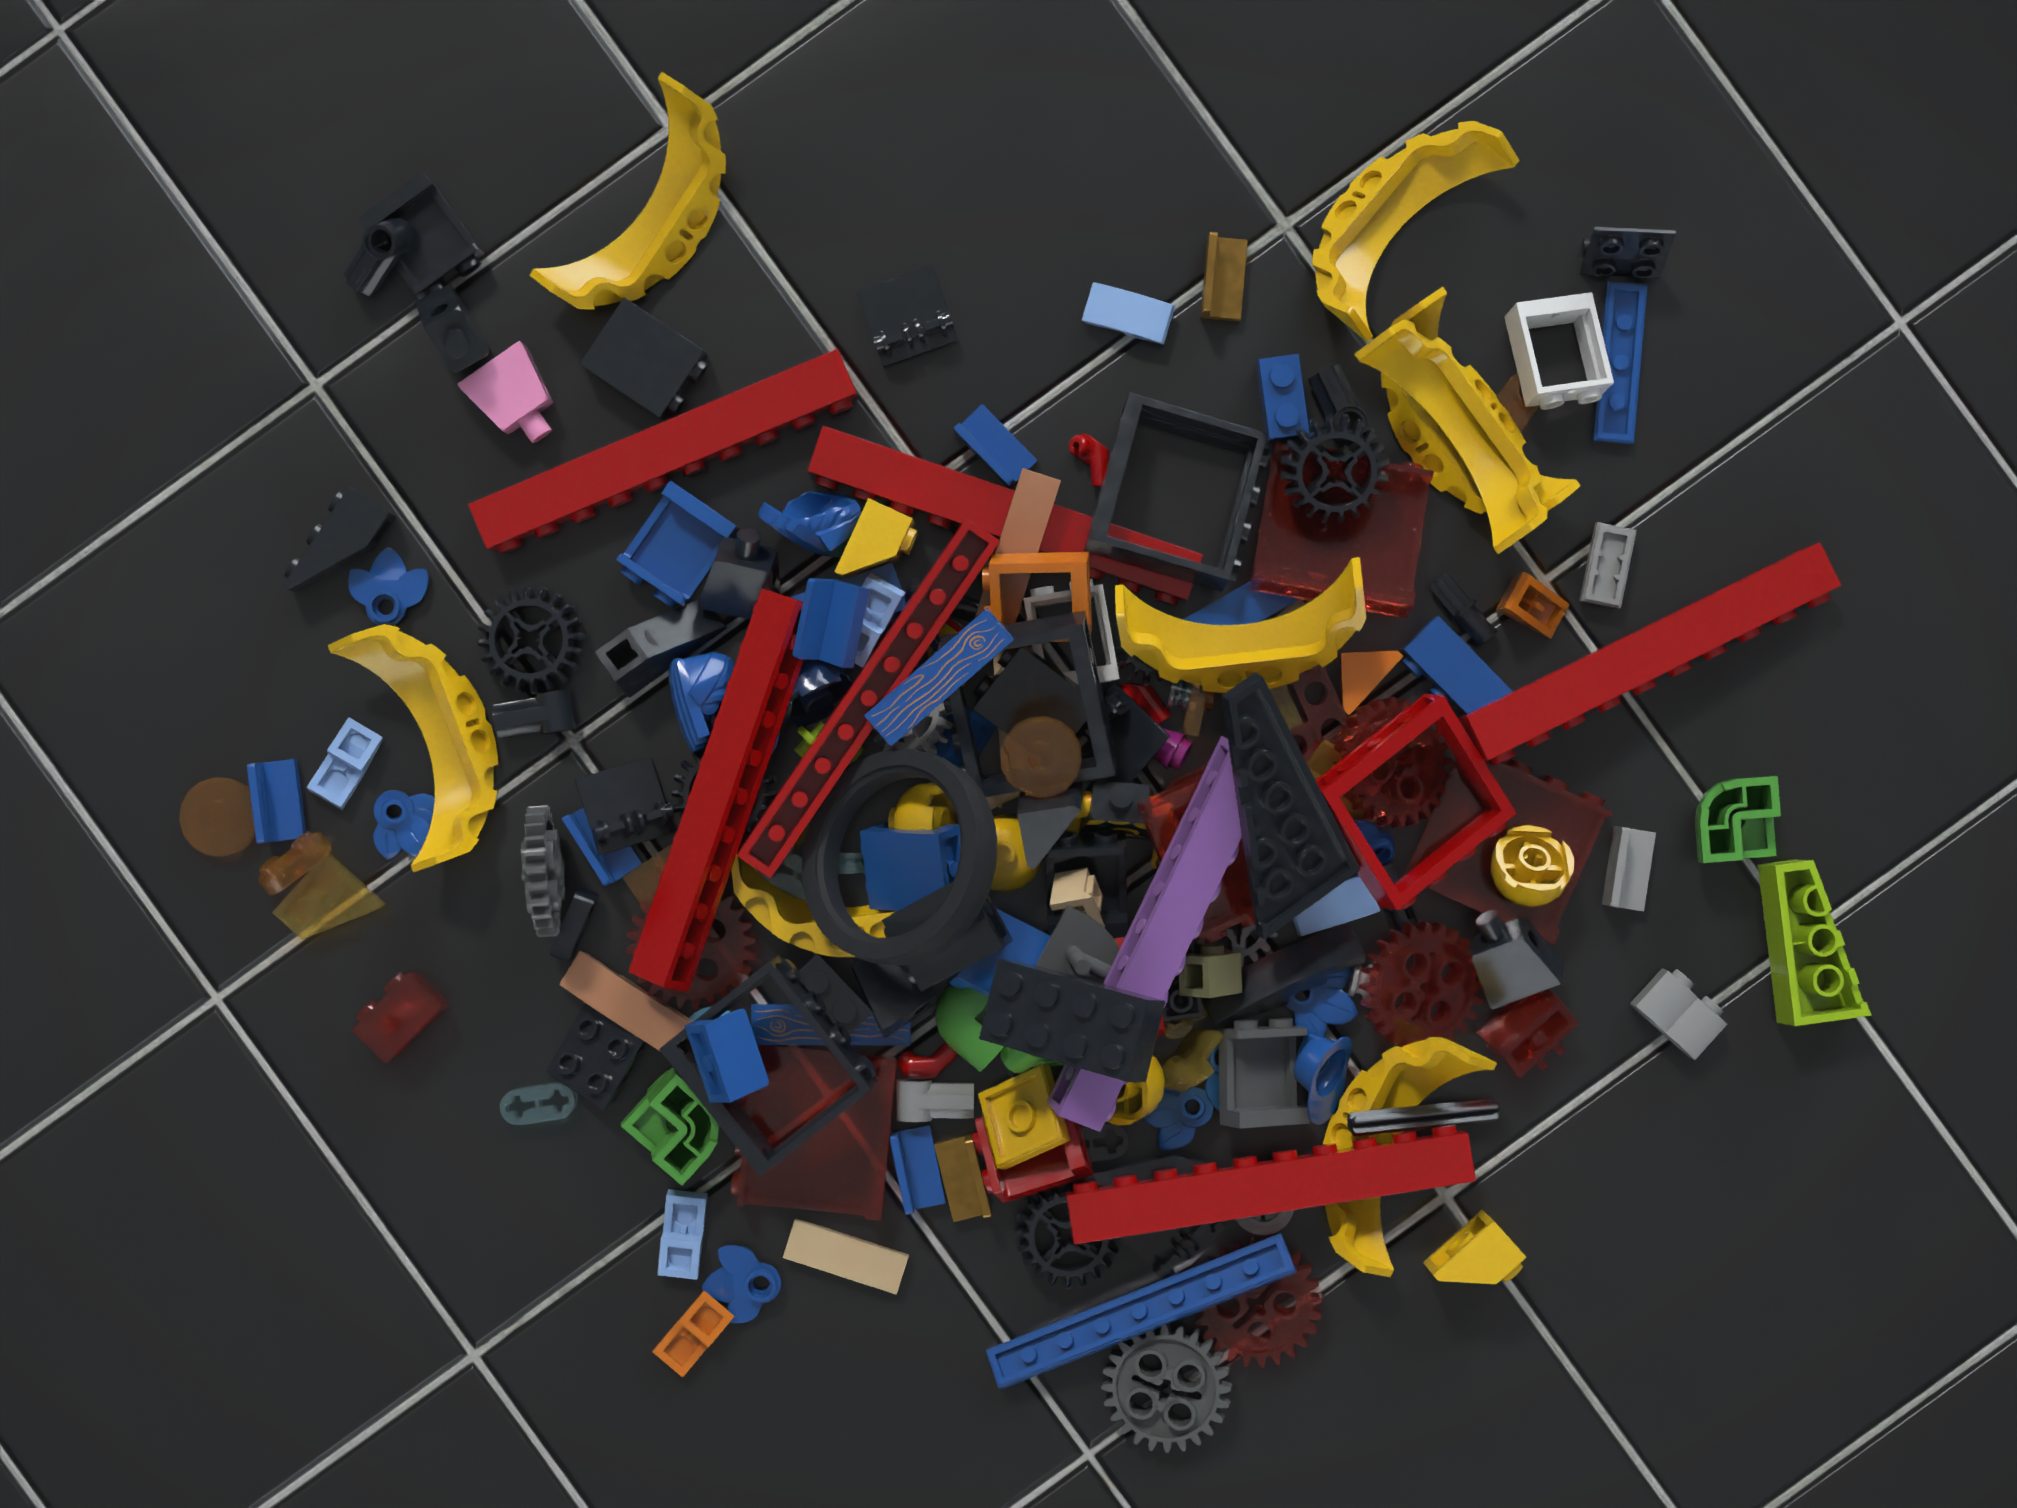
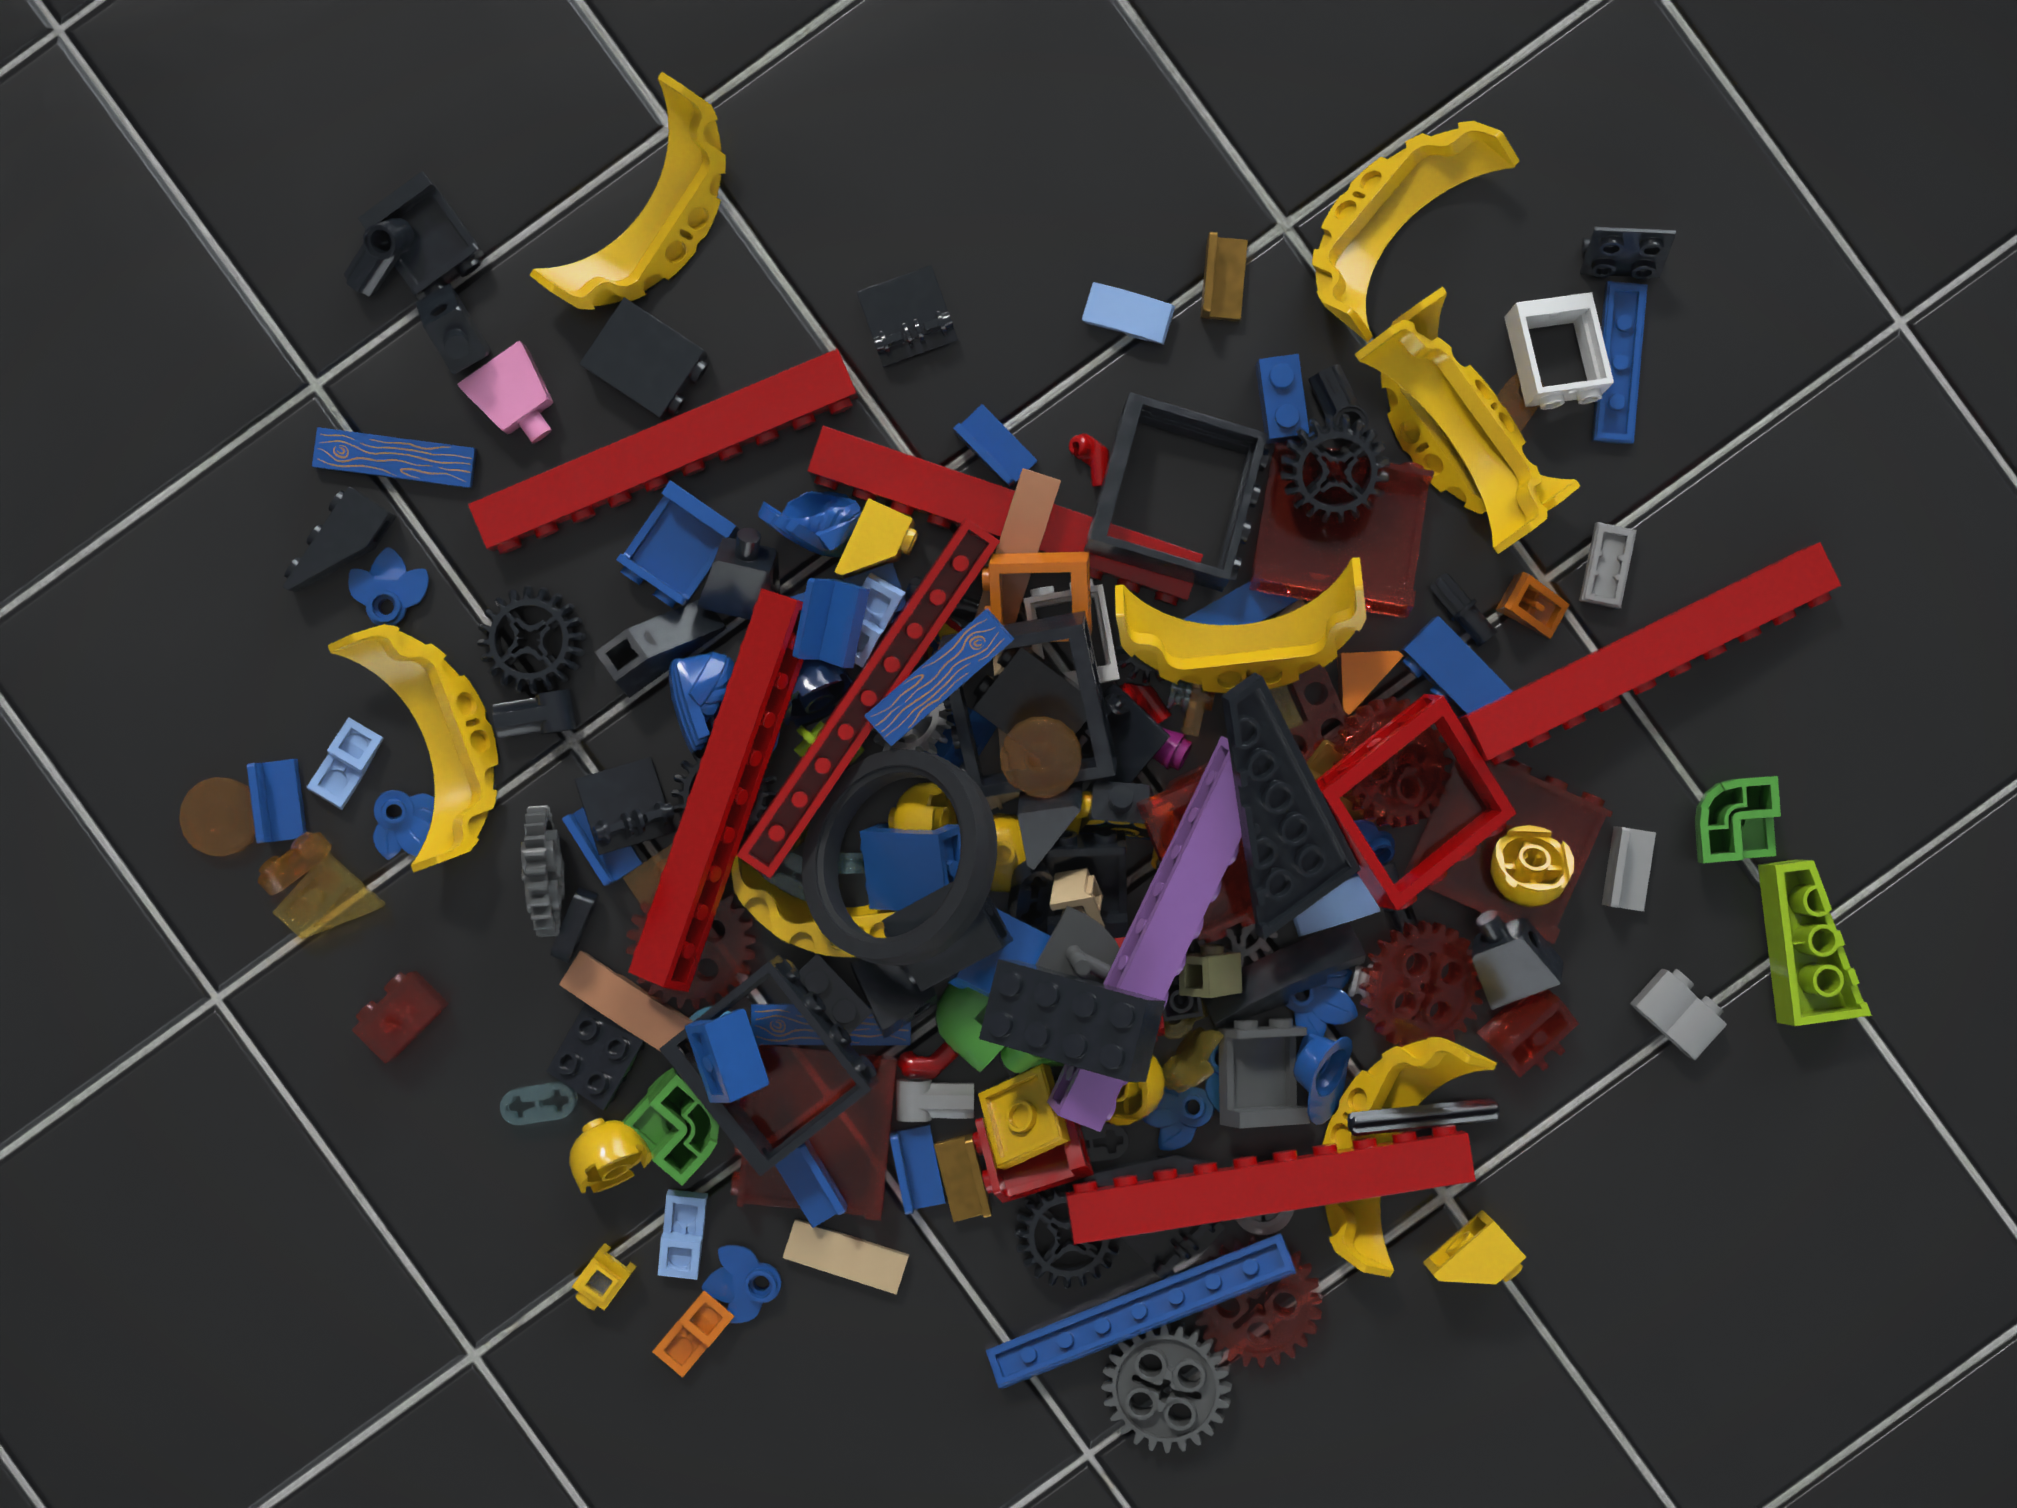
none -> blue tile [312,427,477,489]
none -> yellow cylinder [569,1118,652,1193]
none -> yellow window [572,1243,637,1310]
none -> blue panel [775,1139,848,1228]
none -> black beam [1008,861,1053,928]

